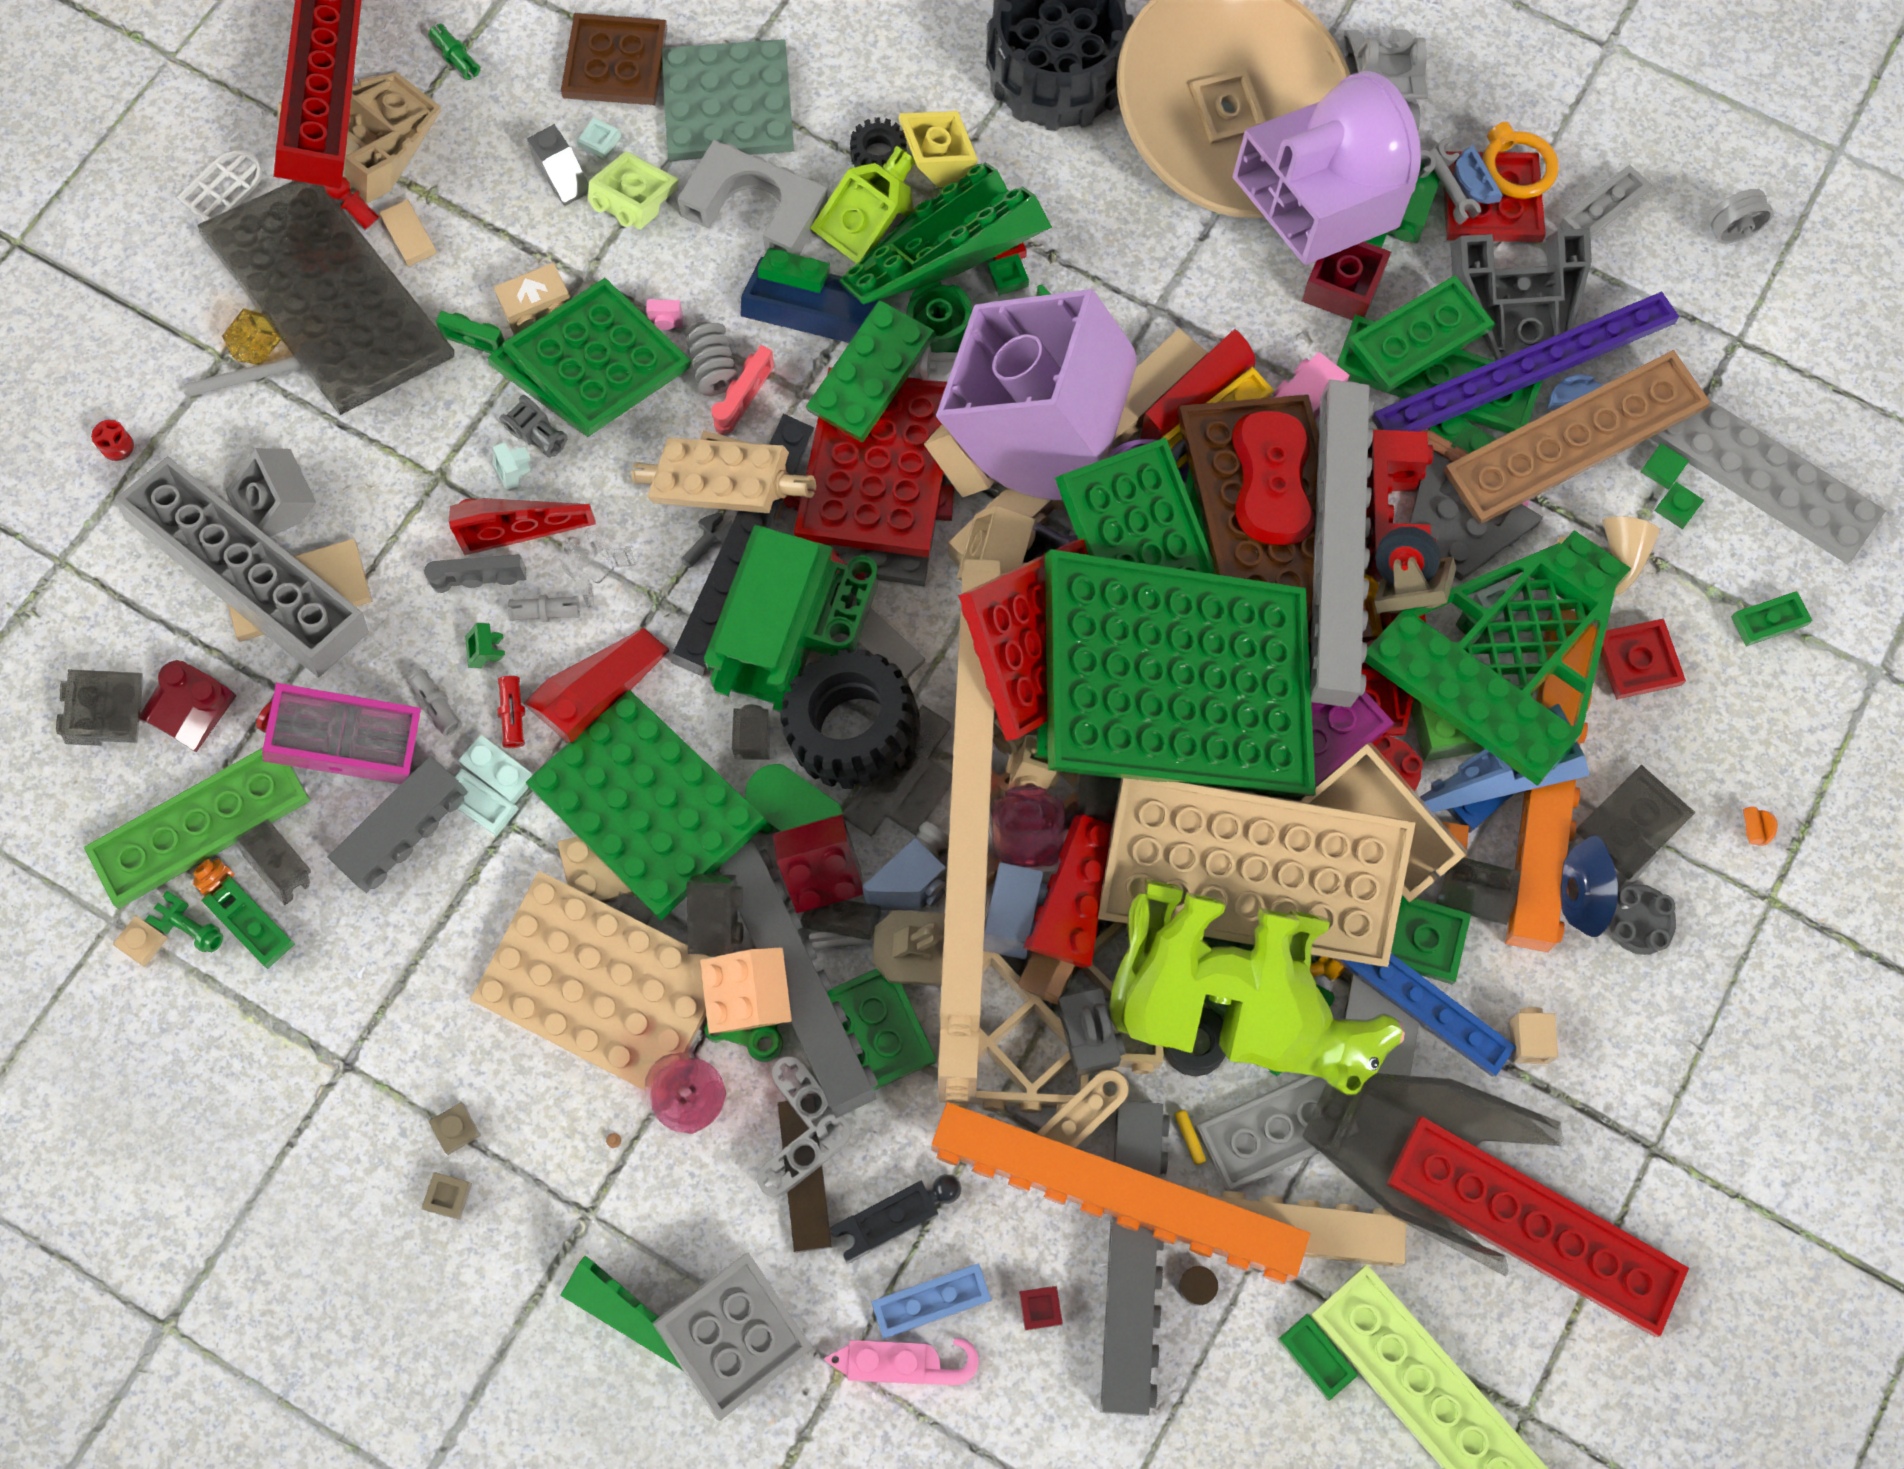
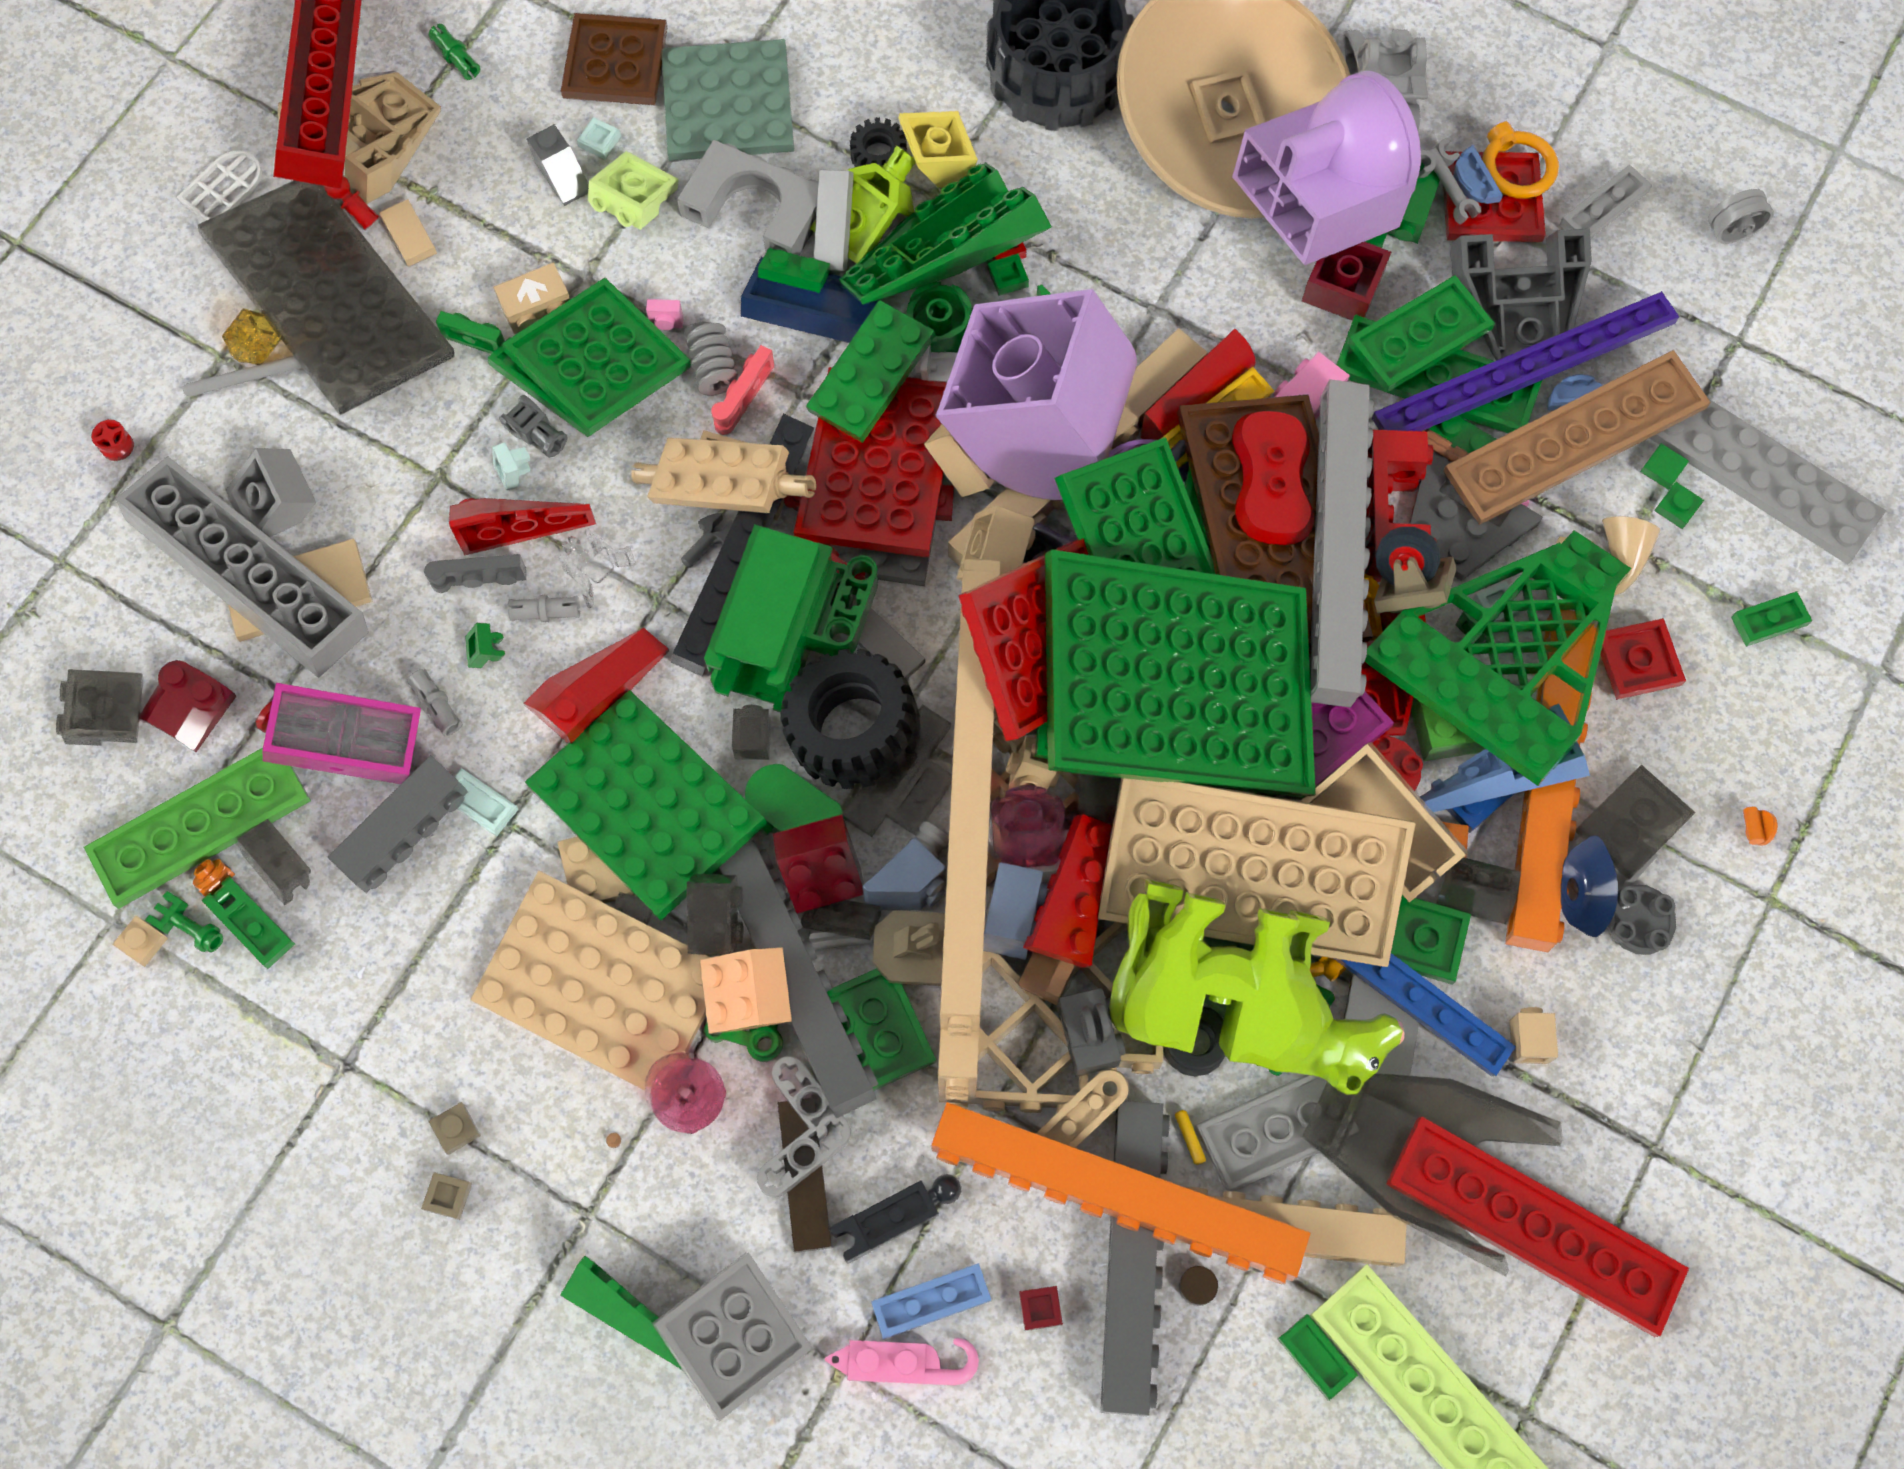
light aqua plate [458,735,533,804] -> none
red pin [497,675,526,748] -> none
none -> tile [814,170,854,271]

